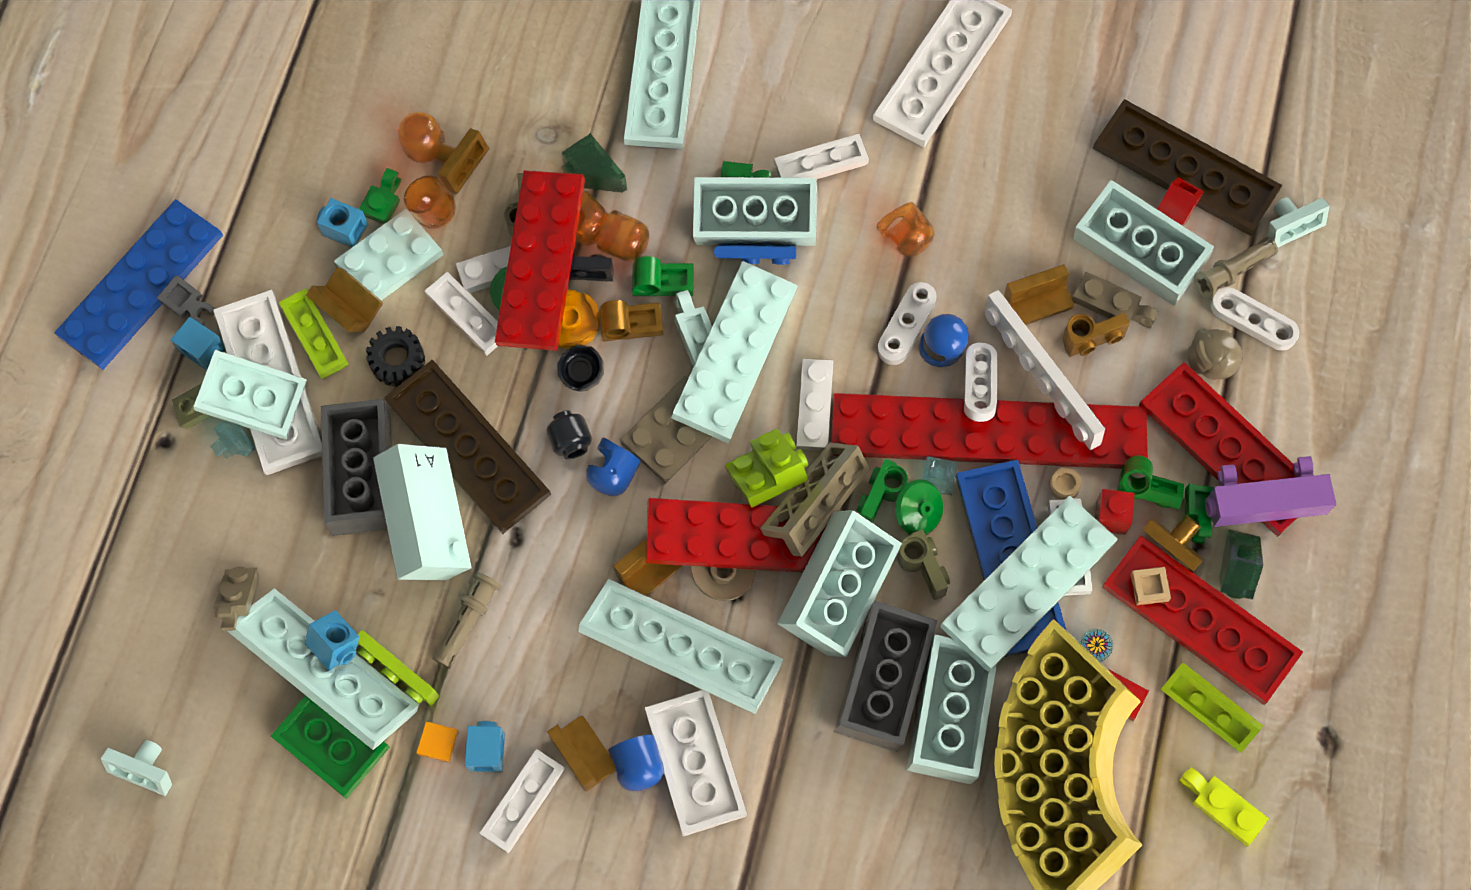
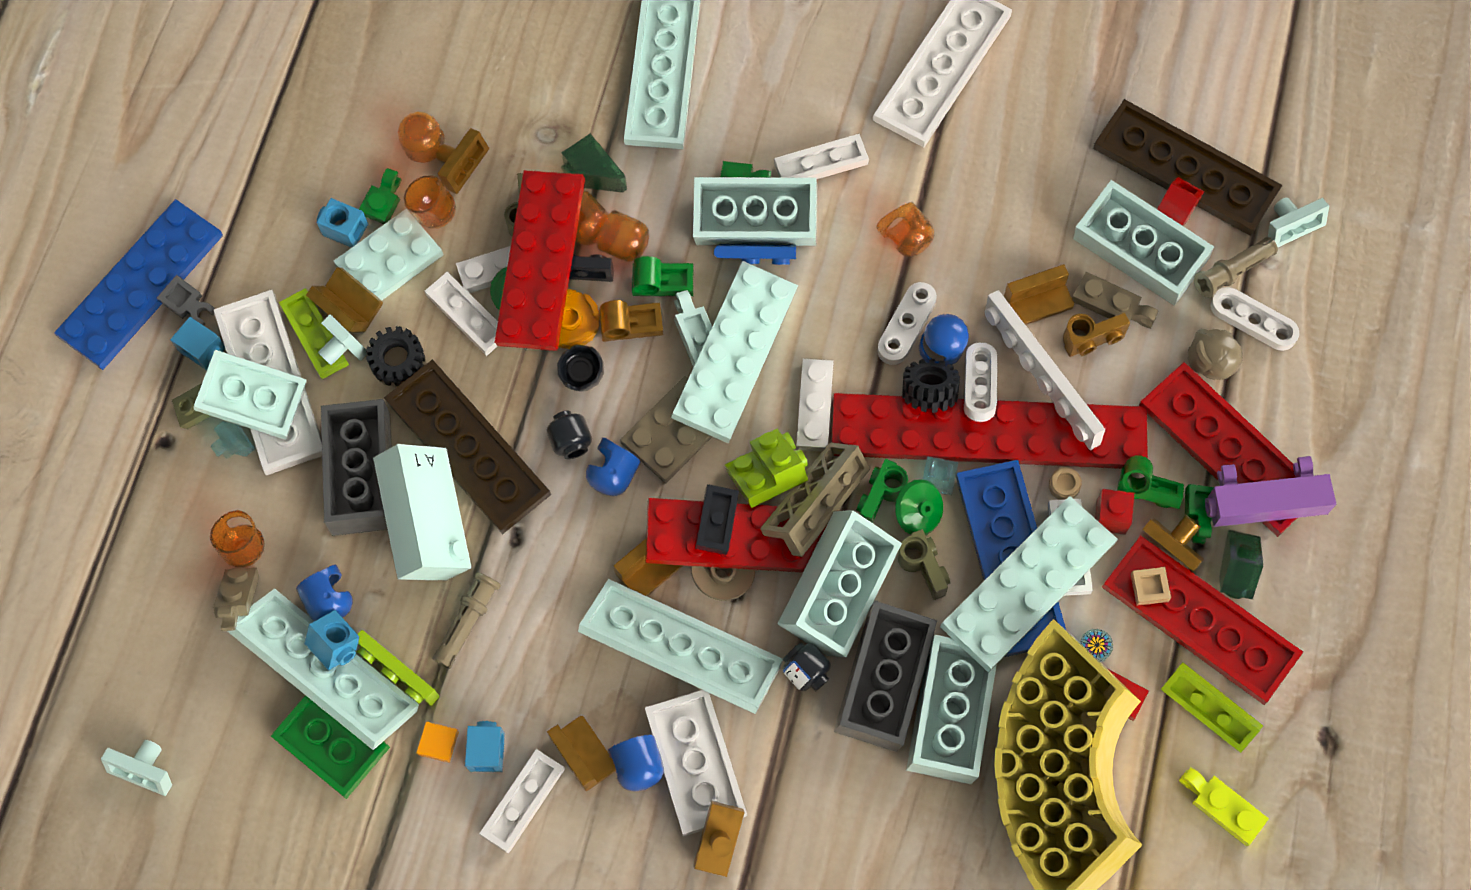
none -> clear orange helmet [210,510,265,567]
none -> blue helmet [296,564,353,621]
none -> light aqua tile [318,315,367,365]
none -> pearl gold tile [693,801,745,877]
none -> black plate [695,484,739,555]
none -> black head [782,642,831,692]
none -> black tyre [902,359,960,413]

